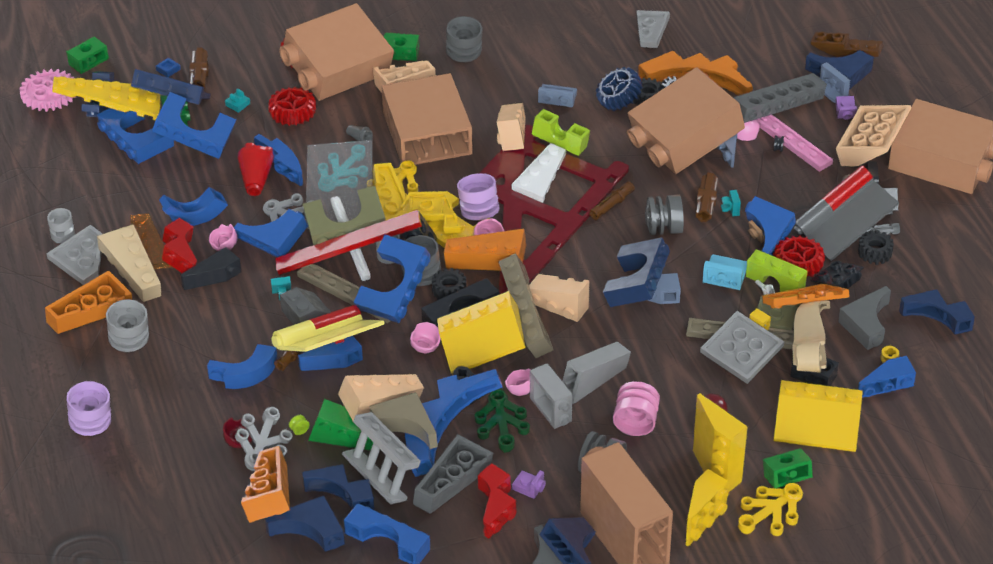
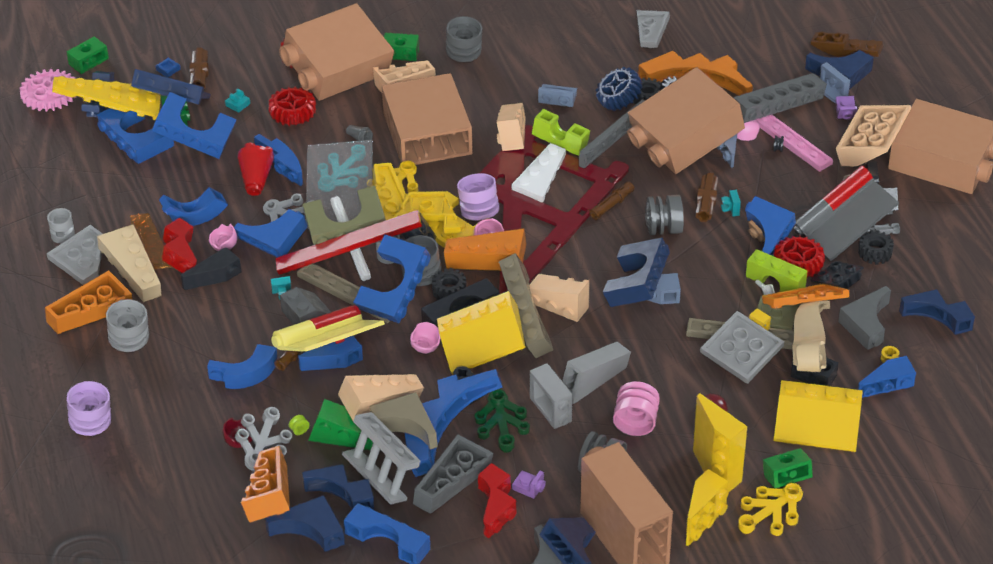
bright pink hair [505,368,530,396] -> none
medium azure bracket [703,254,747,290] -> none
none -> dark grey tile [579,99,645,168]

